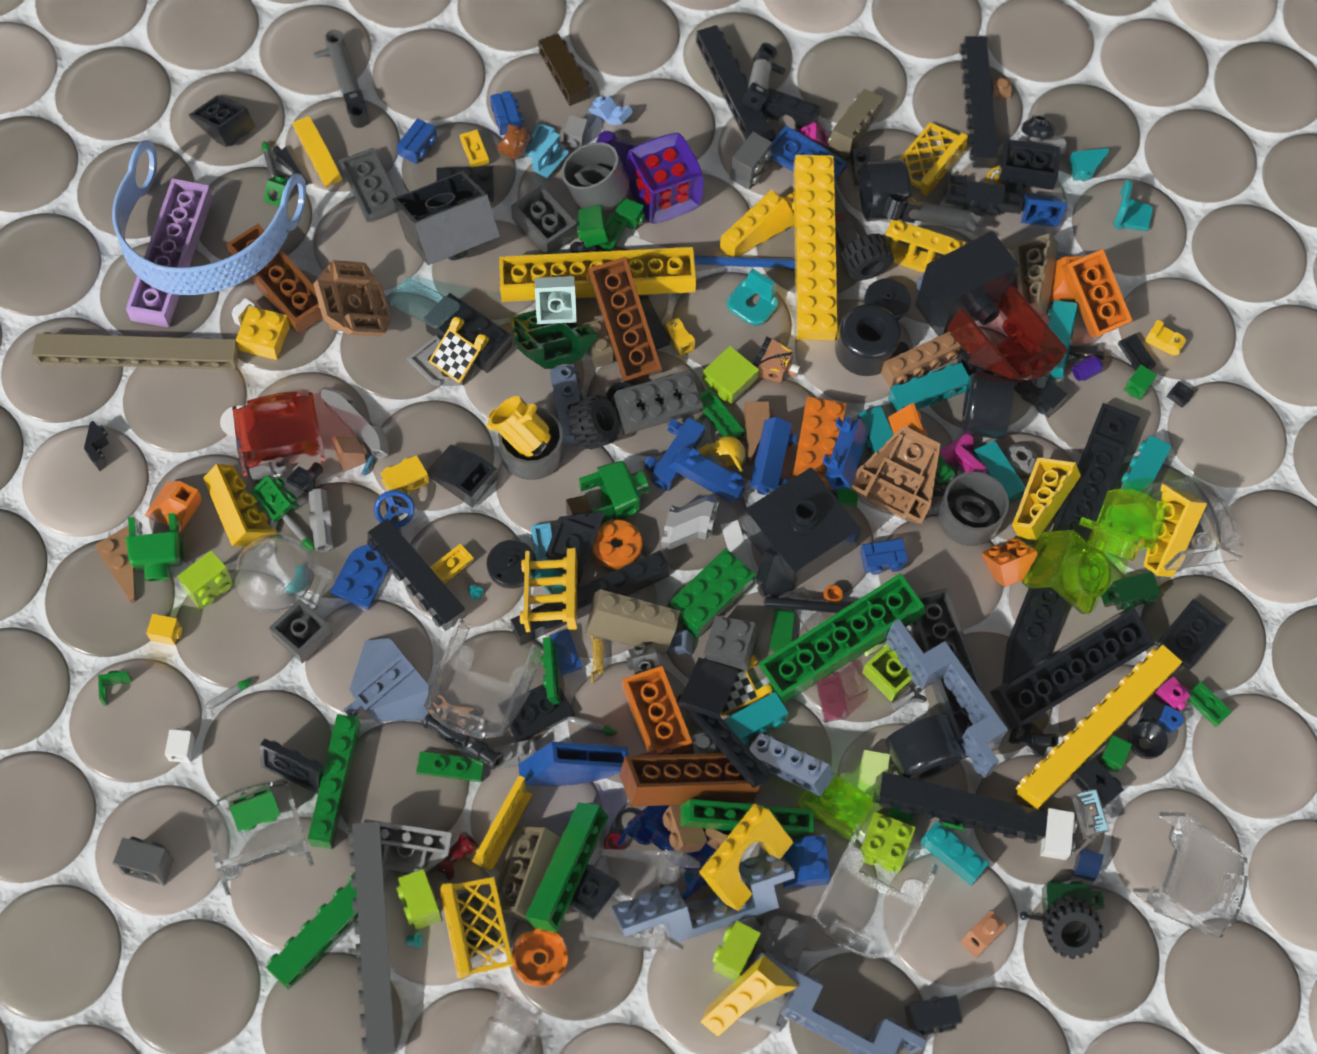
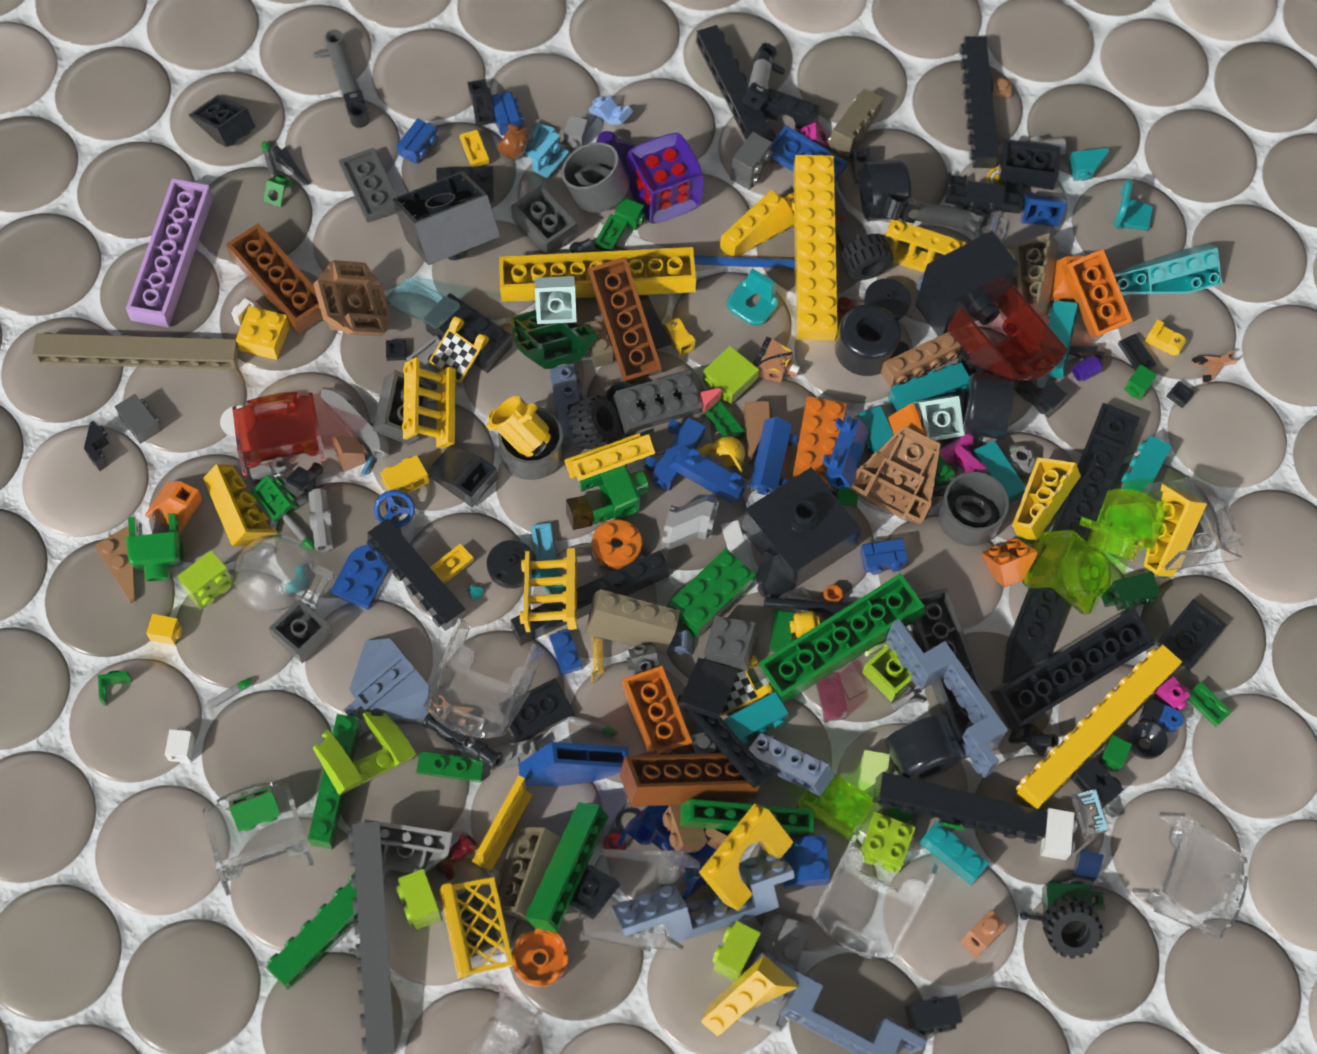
light blue piece [112,140,306,295] -> none
dark grey brick [113,837,174,886] -> none
black plate [260,738,323,794] -> none
yellow slope [292,116,342,188] -> none
teal piece [406,932,423,948] -> none
dark brown brick [538,33,591,106] -> none
green plate [541,637,561,704] -> none
black wing [545,512,605,588] -> none
green brick [576,204,608,248] -> none
yellow fence [899,122,968,197] -> none
black piece [1021,115,1055,138] -> none
none -> dark grey brick [114,394,161,444]
none -> lime wedge [313,712,417,795]
none -> dark grey brick [373,370,430,445]
none -> black tile [386,340,407,361]
none -> yellow fence [402,357,456,449]
none -> black bracket [467,79,494,126]
none -> yellow fence [564,433,655,481]
none -> coral slope [700,388,721,413]
none -> yellow head [790,611,820,638]
none -> clear red plate [837,297,853,316]
none -> light aqua brick [914,395,964,441]
none -> clear panel [975,211,1010,245]
none -> teal wedge [1114,244,1222,295]
none -> nougat piece [1191,351,1238,384]

